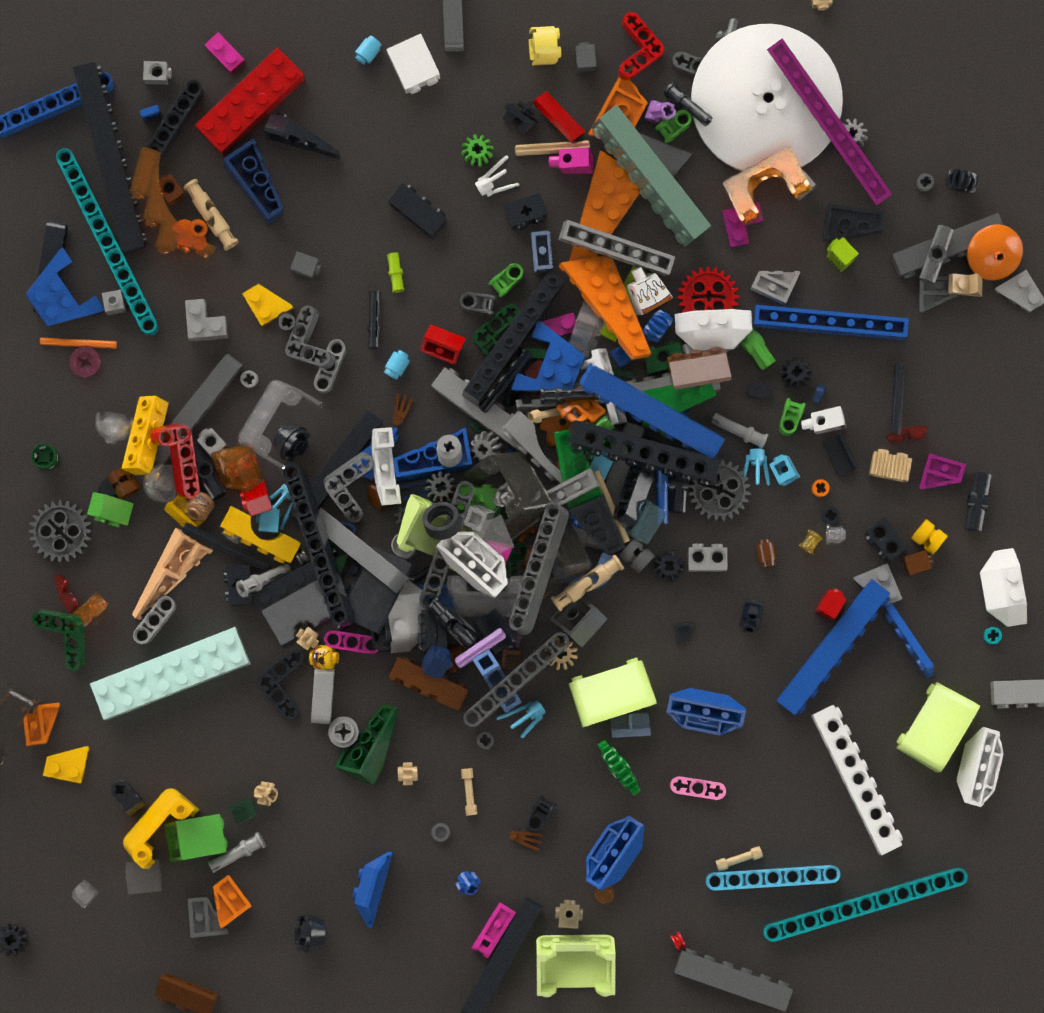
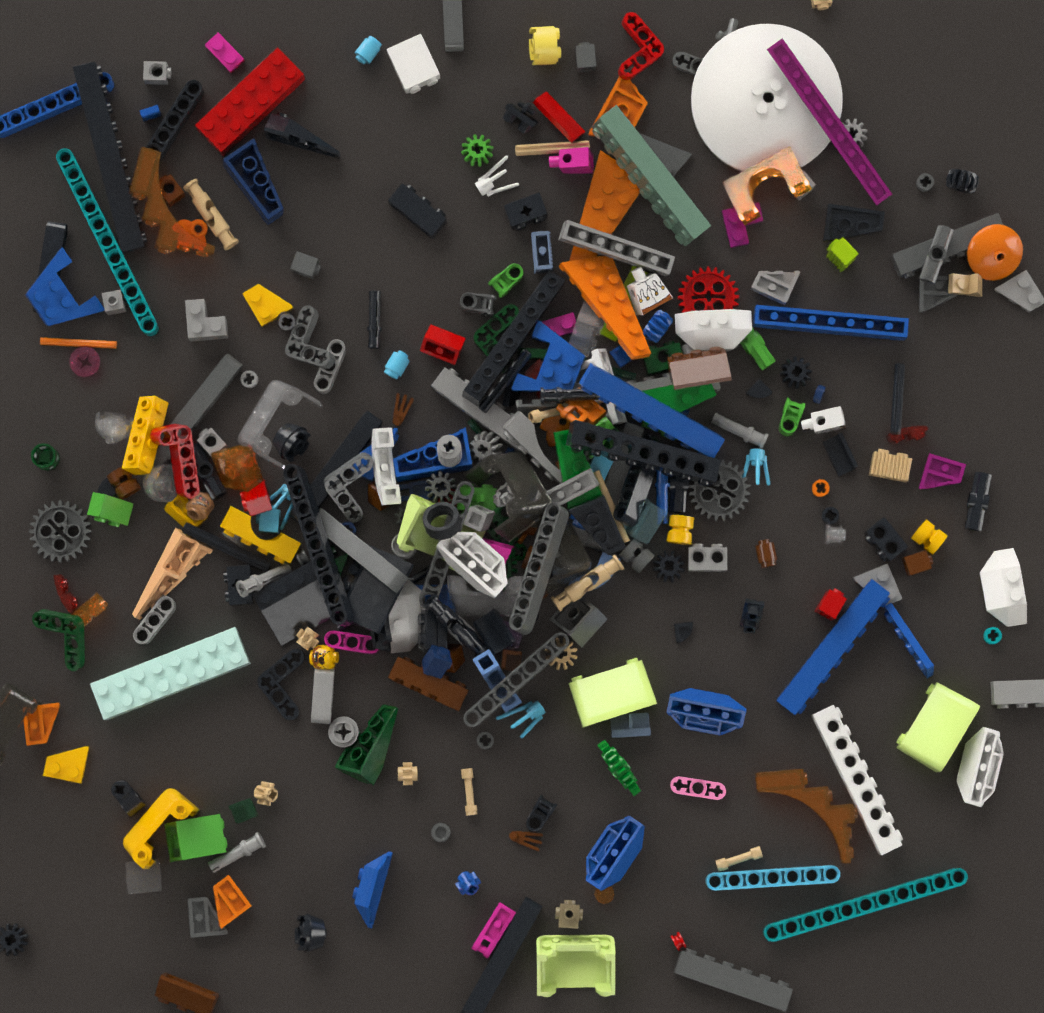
clear brick [71,880,99,908] -> none
lime pin [387,253,404,293] -> none
lavender axle [455,628,506,668] -> none
clear piece [472,515,514,559] -> none
medium lavender piece [644,100,676,125] -> none
bright green piece [655,110,691,144] -> none
black pin [664,83,713,126] -> none
medium azure brick [769,454,800,486] -> none
clear yellow bush [799,529,823,555] -> none
none -> yellow wheel [667,515,694,545]
none -> clear orange arch [755,769,858,863]

